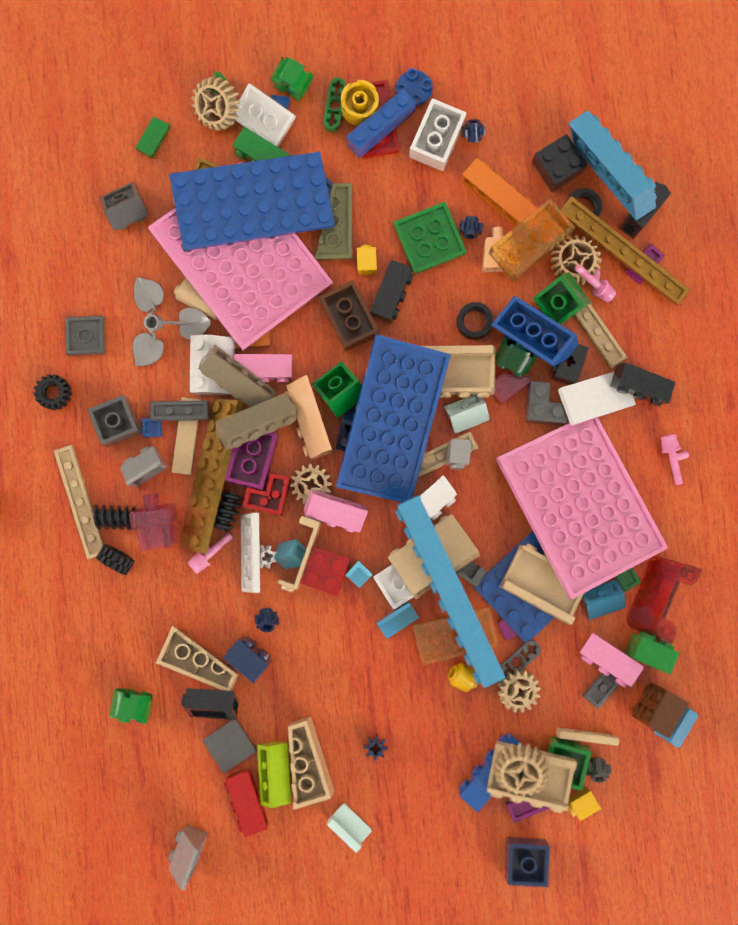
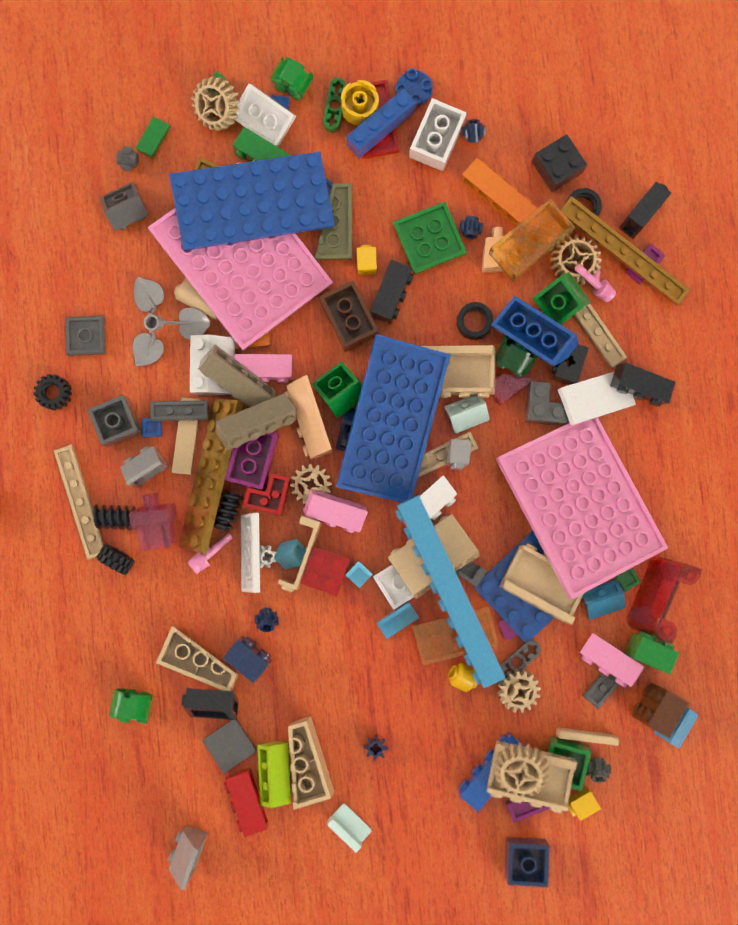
dark azure brick [568,110,657,220] -> none
bright pink piece [661,434,689,485] -> none
none -> dark grey gear [117,146,139,171]

